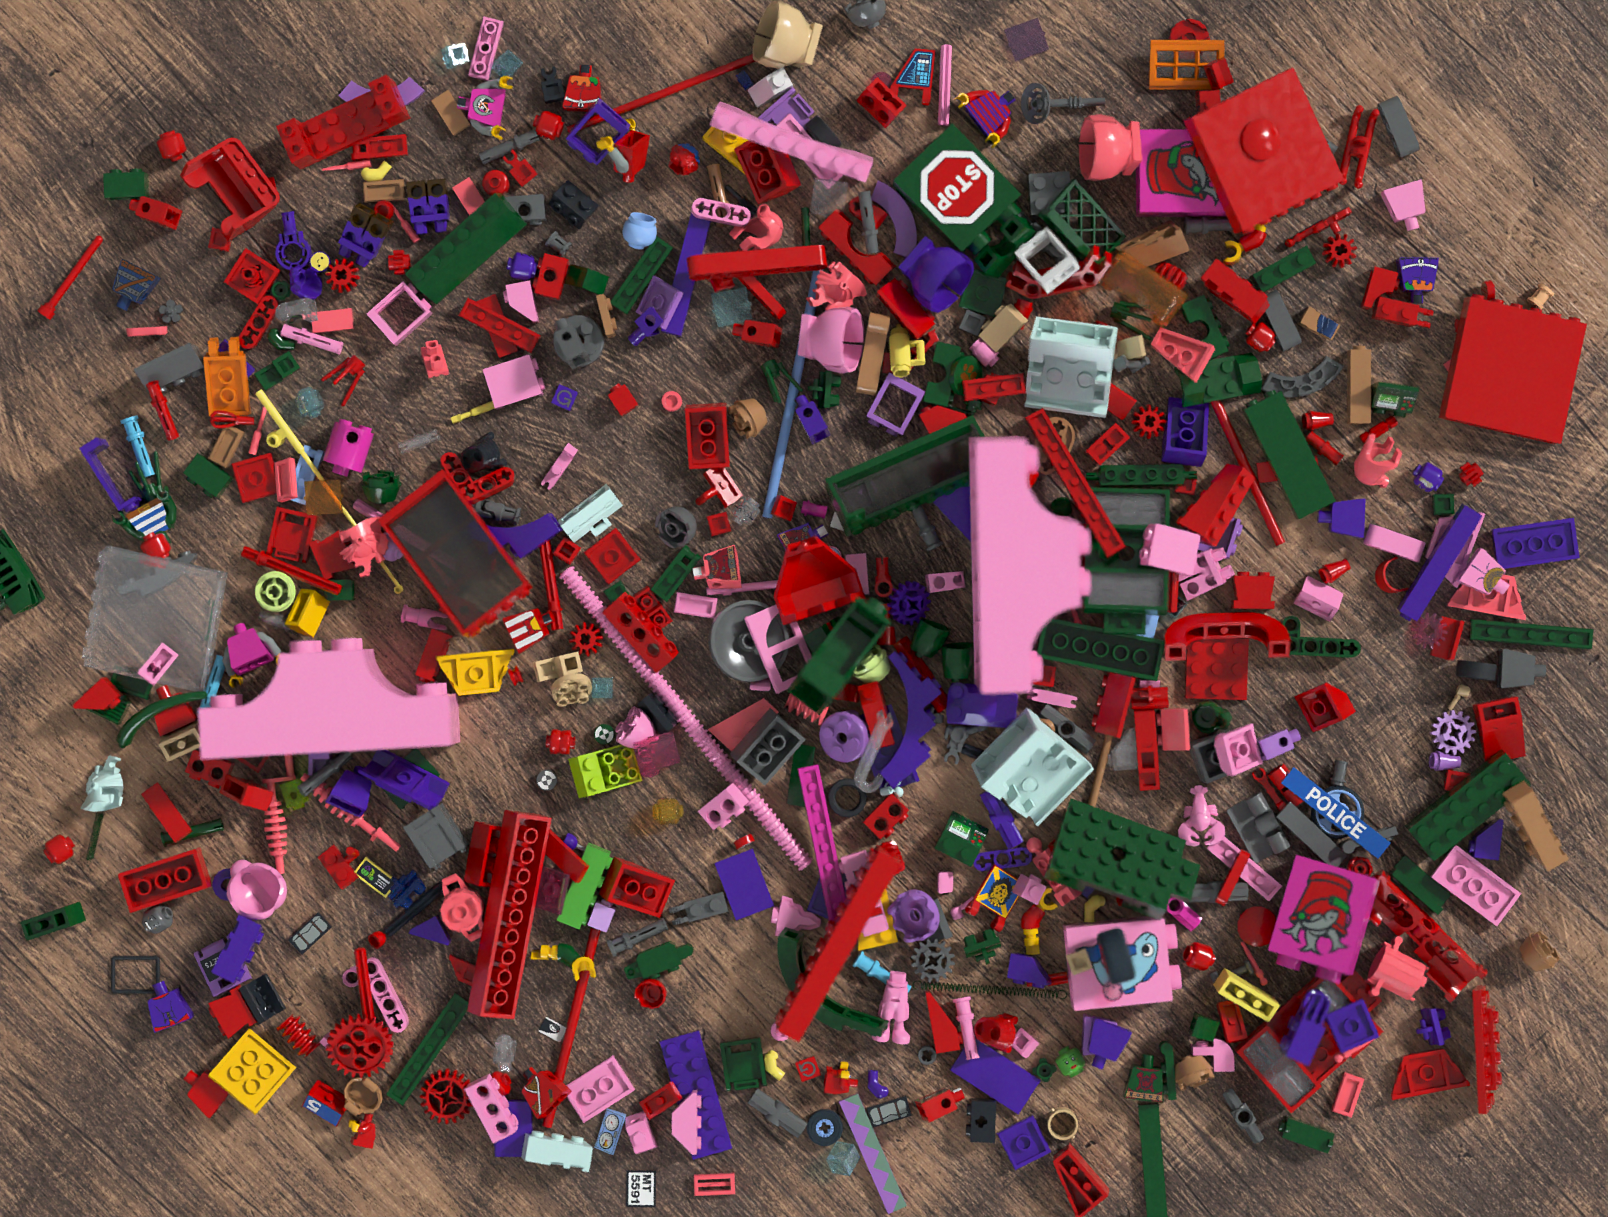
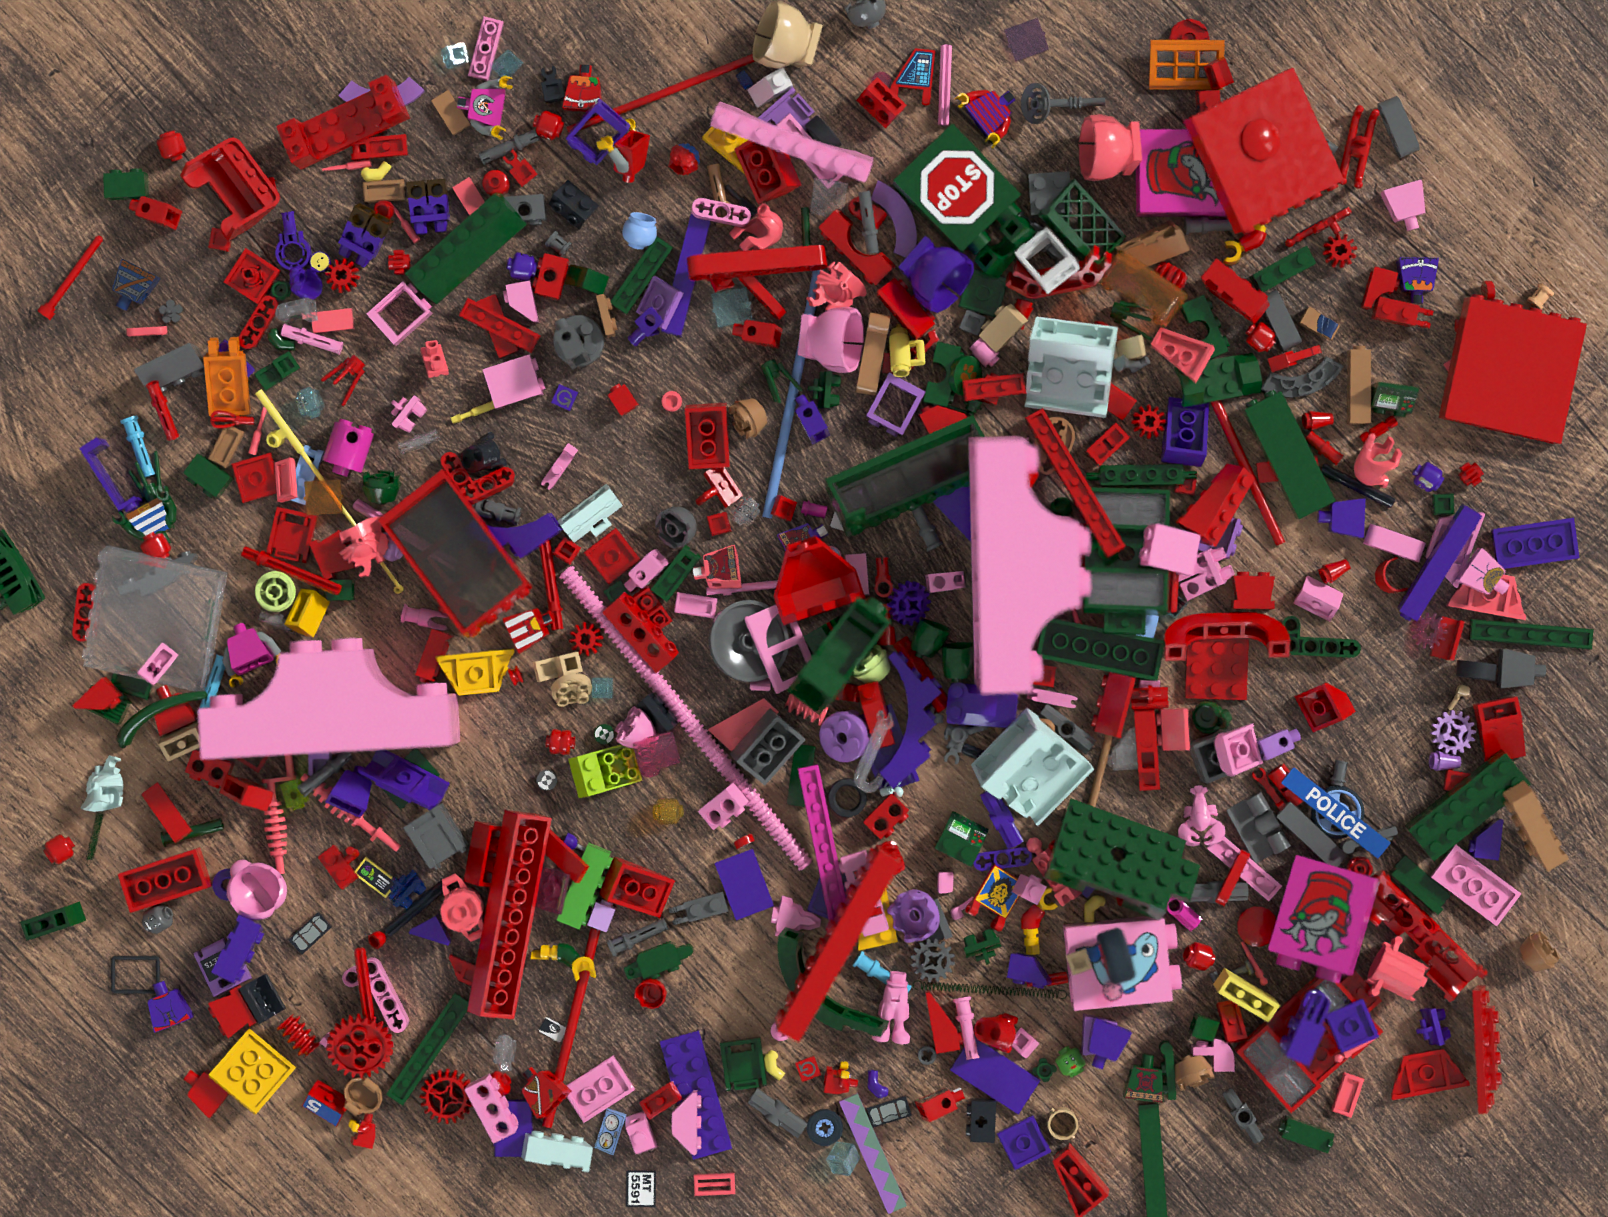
none -> red beam [72,583,98,642]
none -> bright pink hips [391,395,427,433]
none -> bright pink torso [624,549,670,593]
none -> red piece [1268,345,1322,372]
none -> black axle [1320,464,1395,508]

